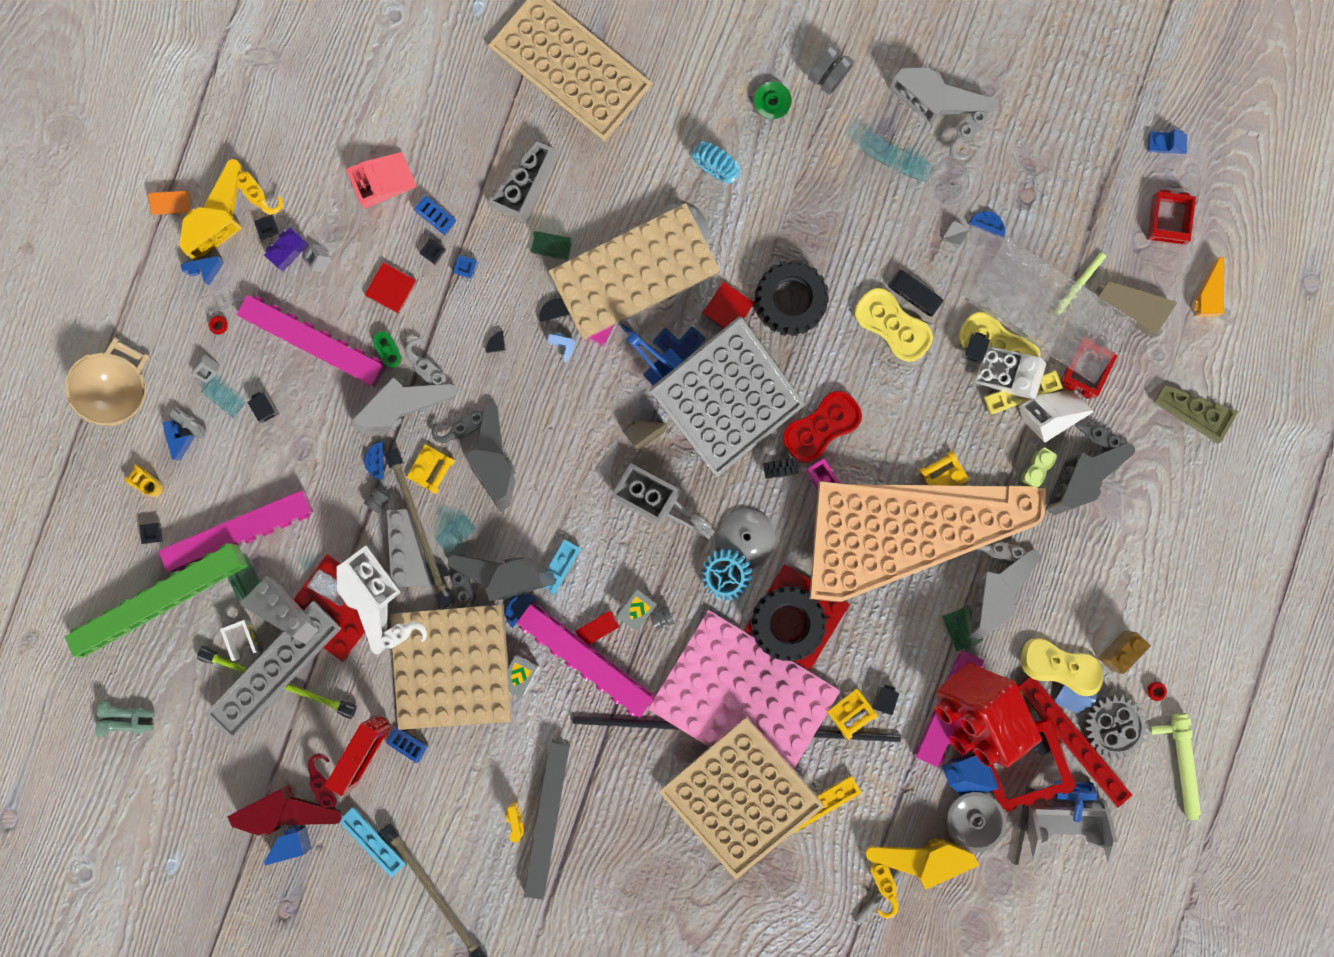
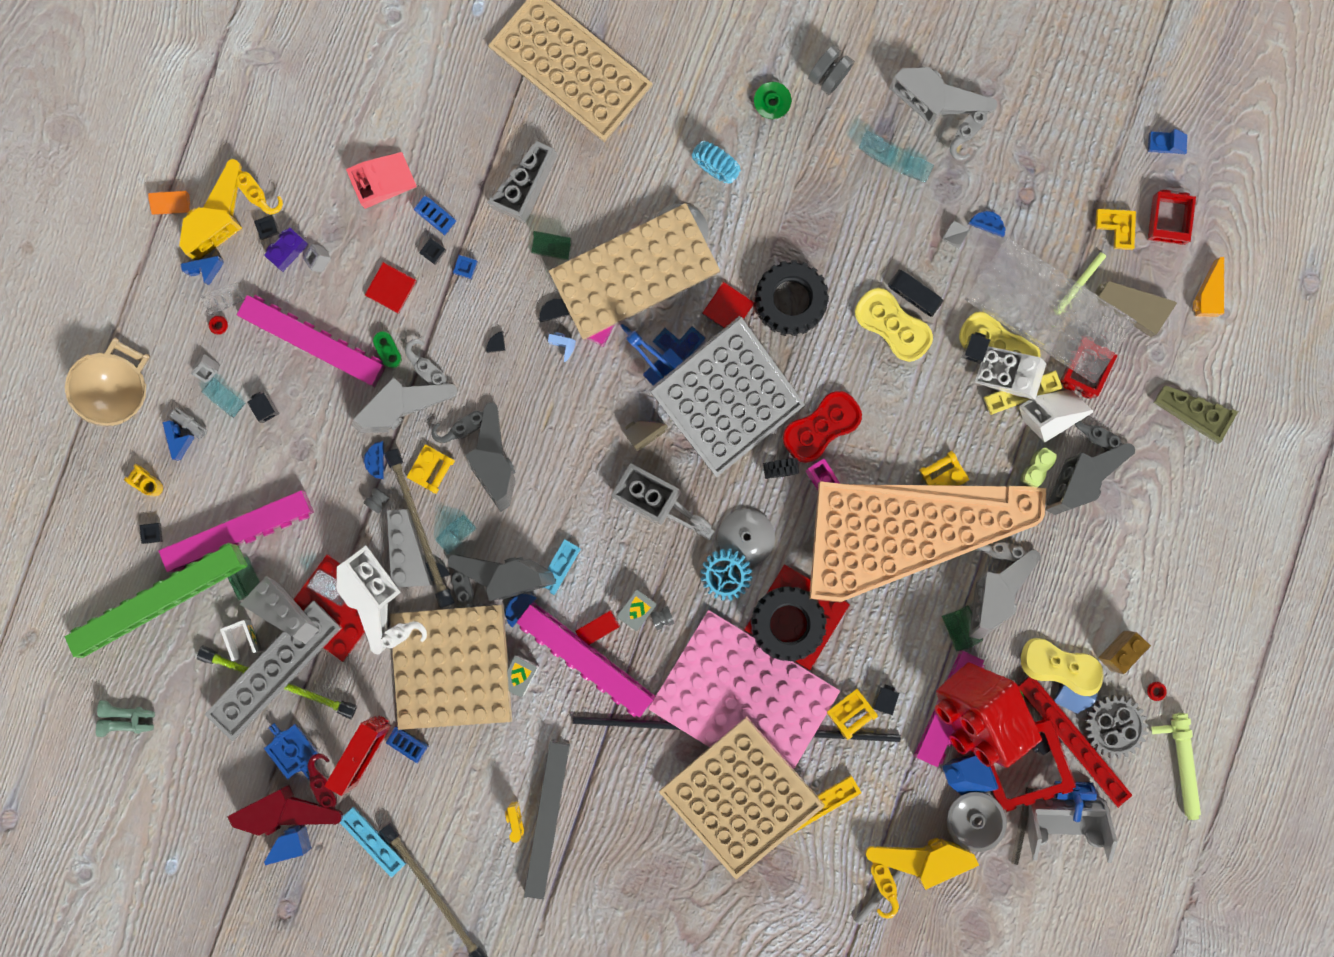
none -> blue plate [264,723,319,780]
none -> yellow plate [1095,209,1136,250]

